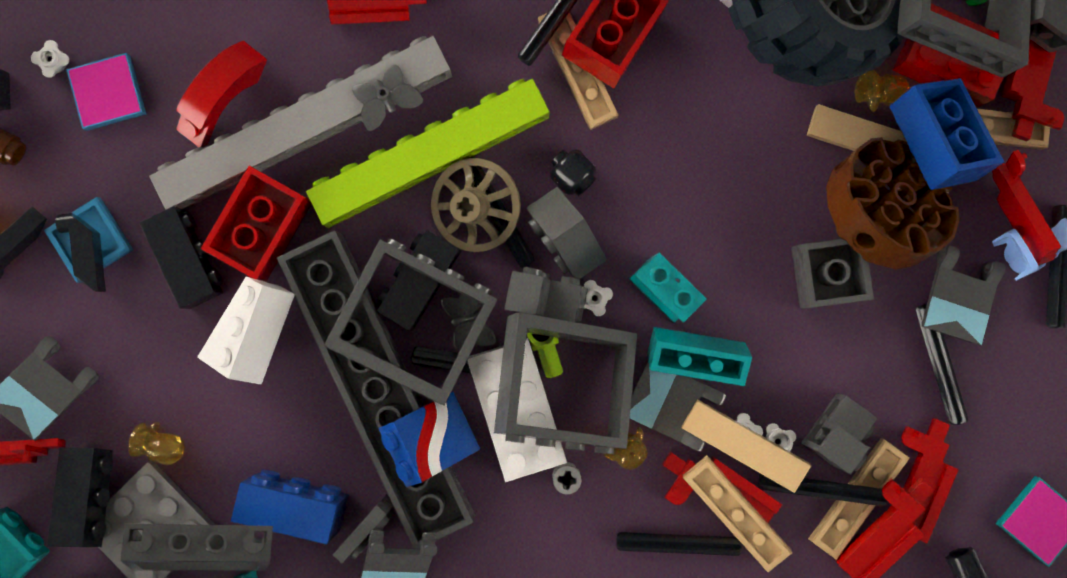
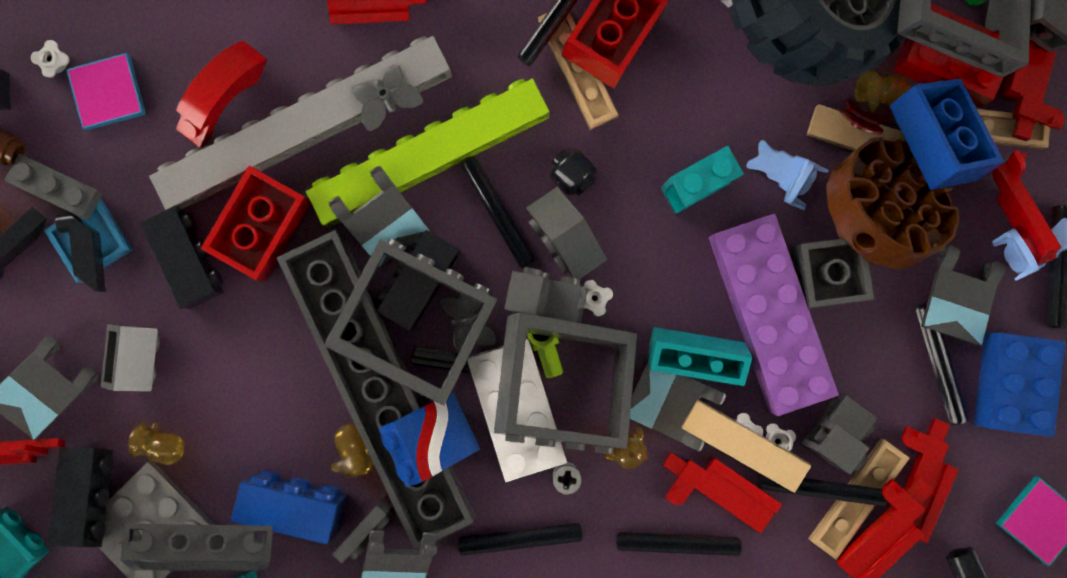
white wedge [198,277,295,384] -> none
dark tan wheel [431,158,521,252] -> none
teal panel [629,252,707,323] -> none
tan tile [683,455,793,572] -> none
none -> dark grey plate [4,154,103,221]
none -> brick [101,324,160,392]
none -> dark grey flag [329,166,430,267]
none -> clear yellow animal [331,423,374,478]
none -> black axle [458,523,583,556]
none -> teal panel [660,146,744,215]
none -> medium lavender brick [708,213,839,416]
none -> light blue hair [746,140,829,210]
none -> dark red piece [839,98,889,135]
none -> blue brick [973,333,1066,437]

